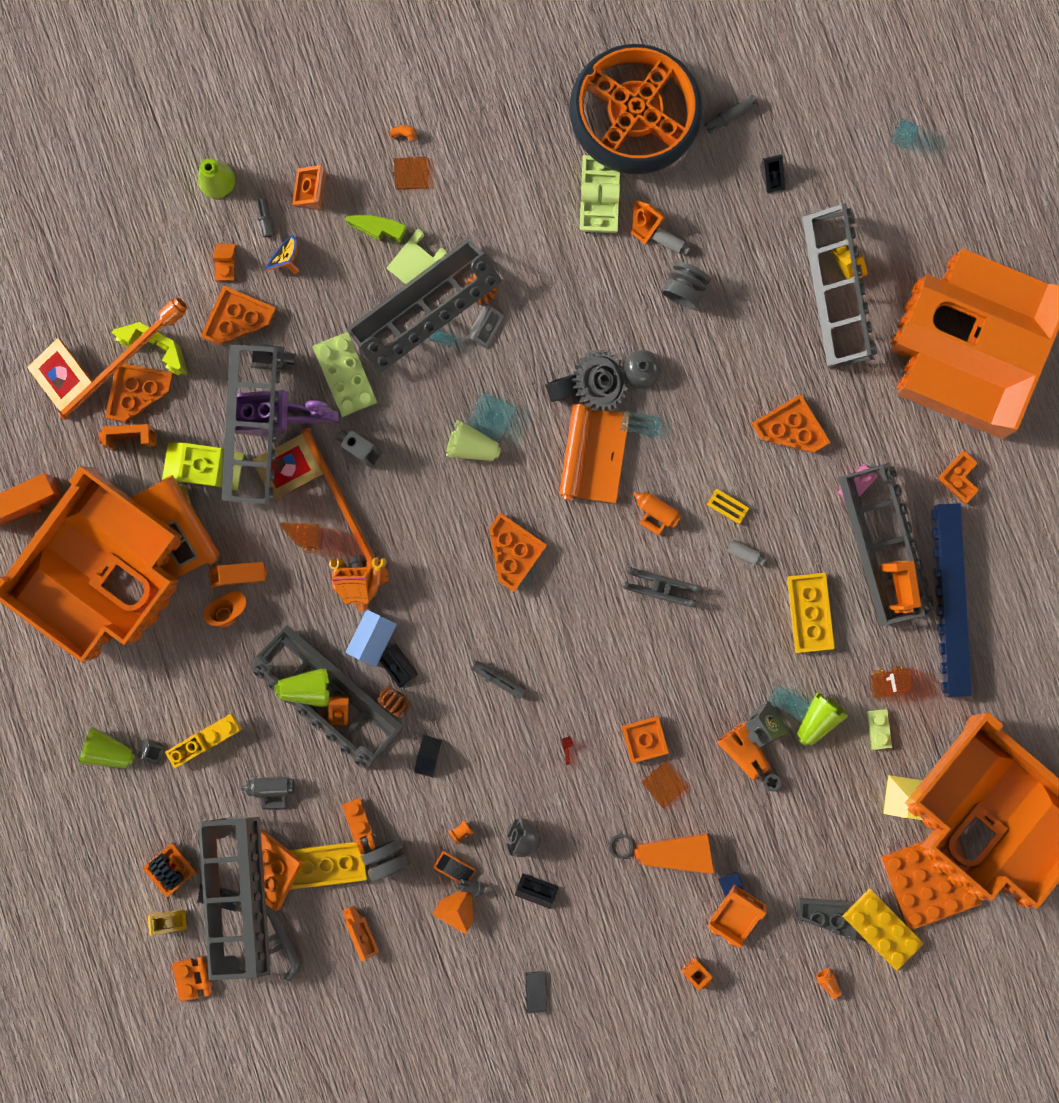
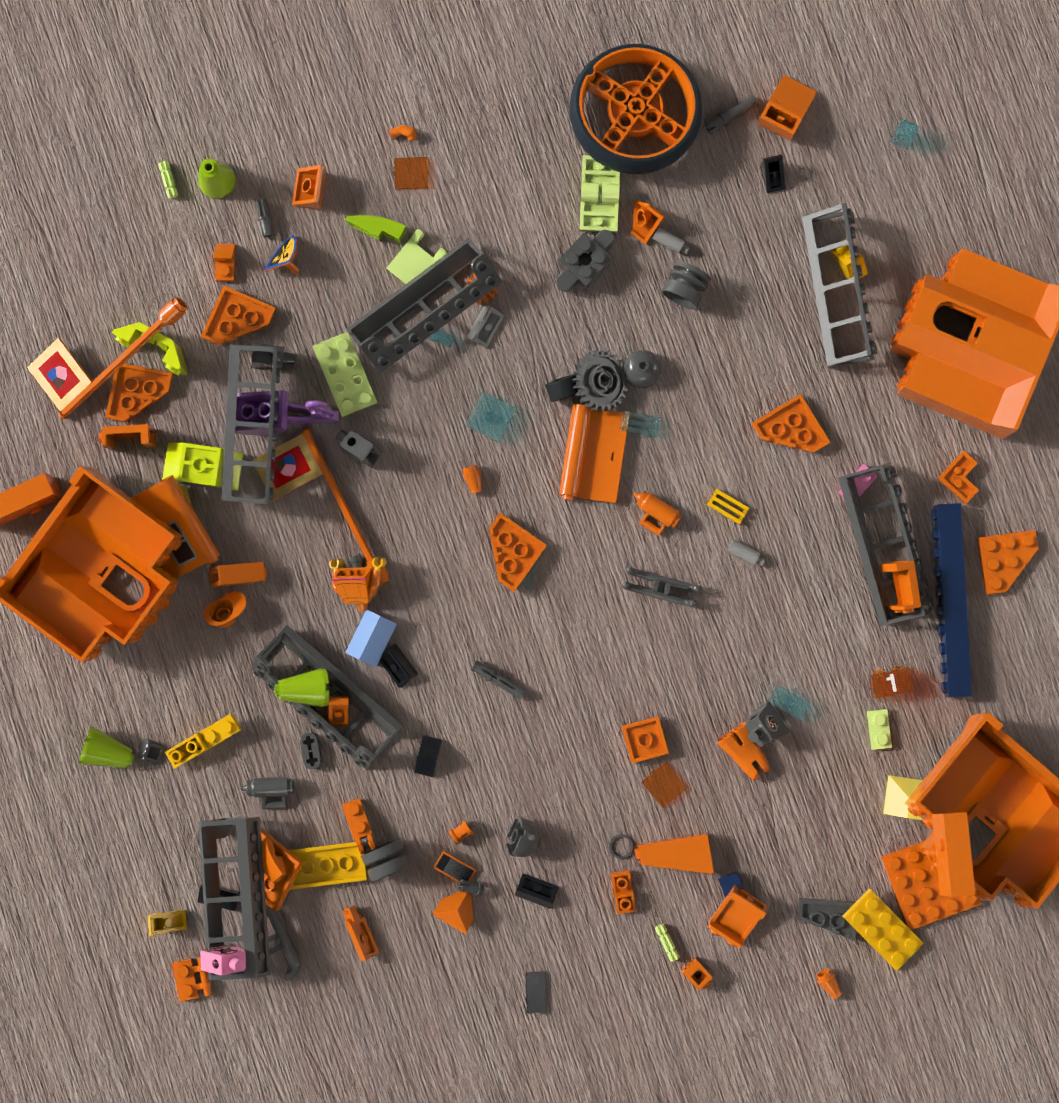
plate [142,842,198,898] -> none
clear orange slope [280,522,324,553] -> none
dark orange gear [377,686,411,717] -> none
yellowish green cone [446,420,501,461] -> none
clear red hand [561,736,574,765] -> none
dark grey bush [763,774,781,791] -> none
yellow plate [787,573,834,653] -> none
lime cone [797,691,848,746] -> none
none -> yellowish green axle [158,161,178,198]
none -> bright pink torso [201,944,246,975]
none -> orange slope [261,838,286,883]
none -> dark grey beam [300,733,322,769]
none -> orange cone [462,464,483,494]
none -> dark grey brick [556,230,614,292]
none -> orange slope [610,870,636,914]
none -> yellowish green axle [655,924,680,962]
none -> orange slope [757,75,817,142]
none -> orange brick [932,812,976,897]
none -> orange plate [977,530,1038,595]

